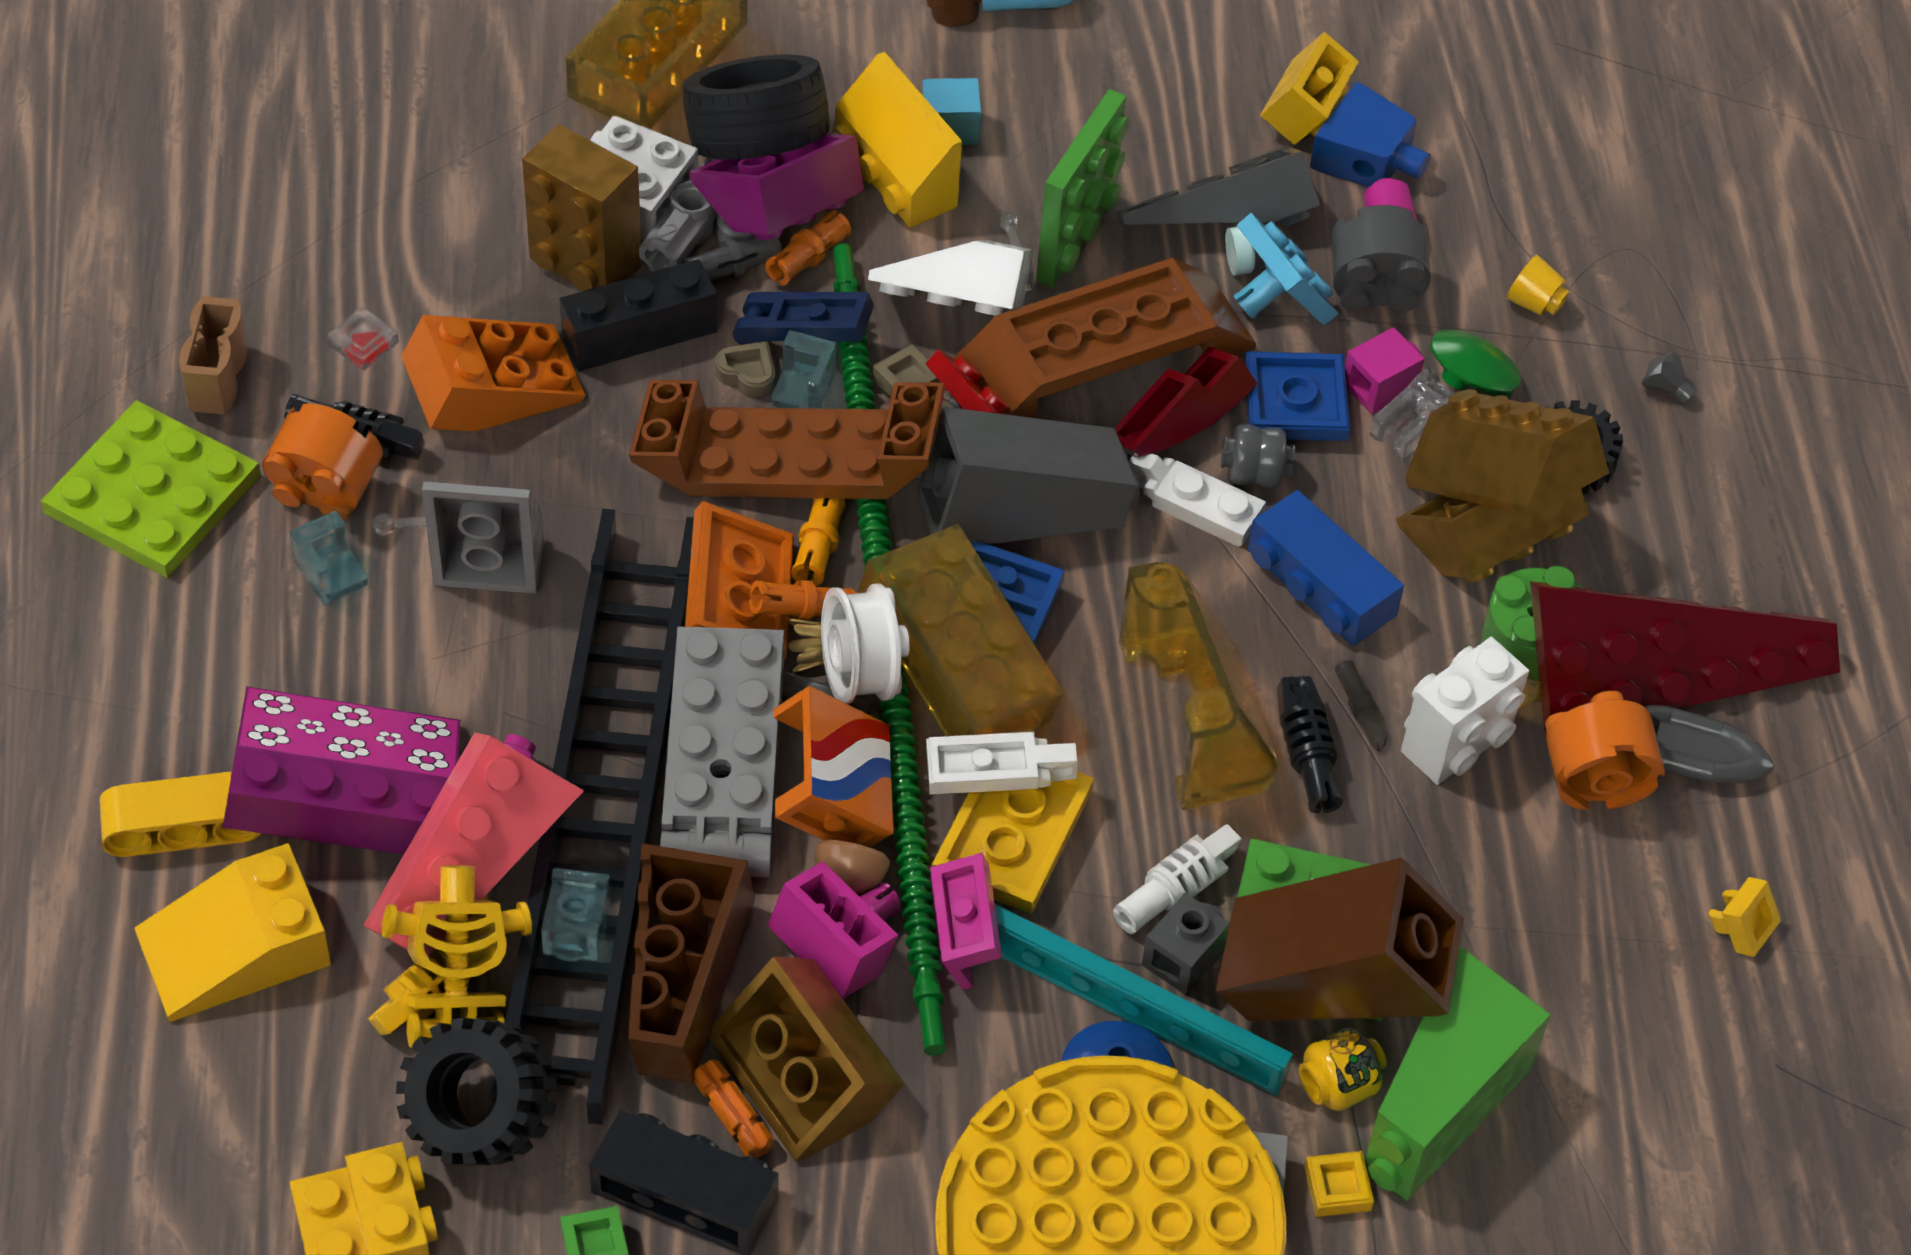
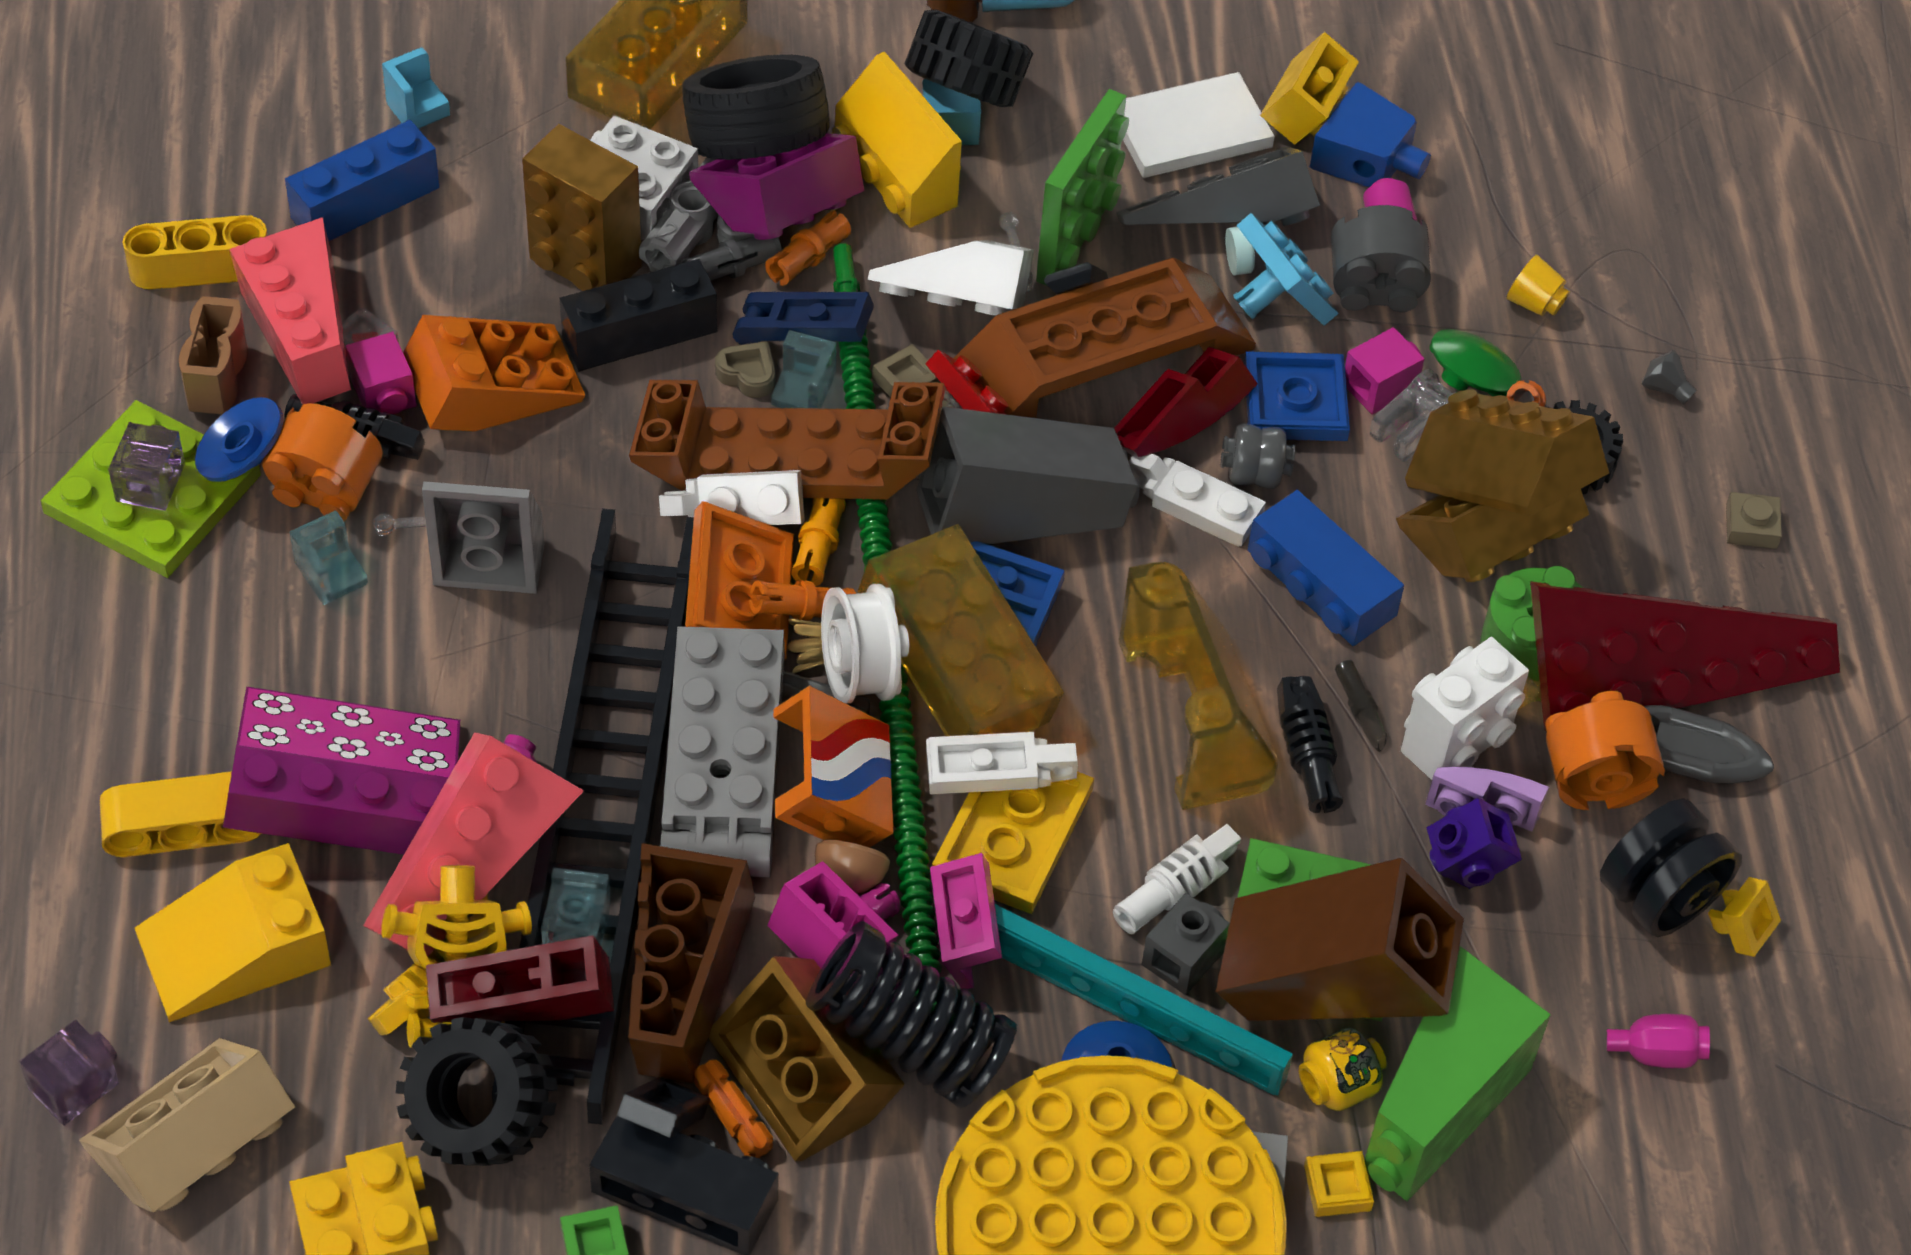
none -> clear purple brick [19,1019,119,1126]
none -> tan slope [79,1038,295,1213]
none -> brick [108,422,185,511]
none -> yellow beam [122,215,268,289]
none -> blue dish [195,397,283,482]
none -> coral wedge [230,217,351,405]
none -> blue brick [285,120,440,241]
none -> dark pink brick [345,331,416,415]
none -> medium azure panel [382,47,450,129]
none -> dark red slope [426,935,614,1023]
none -> black tile [617,1077,710,1137]
none -> white hinge [659,470,805,525]
none -> black piece [806,920,1017,1108]
none -> black tyre [904,10,1033,107]
none -> black tile [1044,262,1108,295]
none -> white tile [1123,72,1274,178]
none -> lavender slope [1425,767,1549,832]
none -> dark purple brick [1426,798,1522,889]
none -> orange pin [1506,380,1546,407]
none -> black wheel [1600,798,1742,938]
none -> dark pink plant [1607,1014,1710,1068]
none -> dark tan plate [1726,492,1782,549]

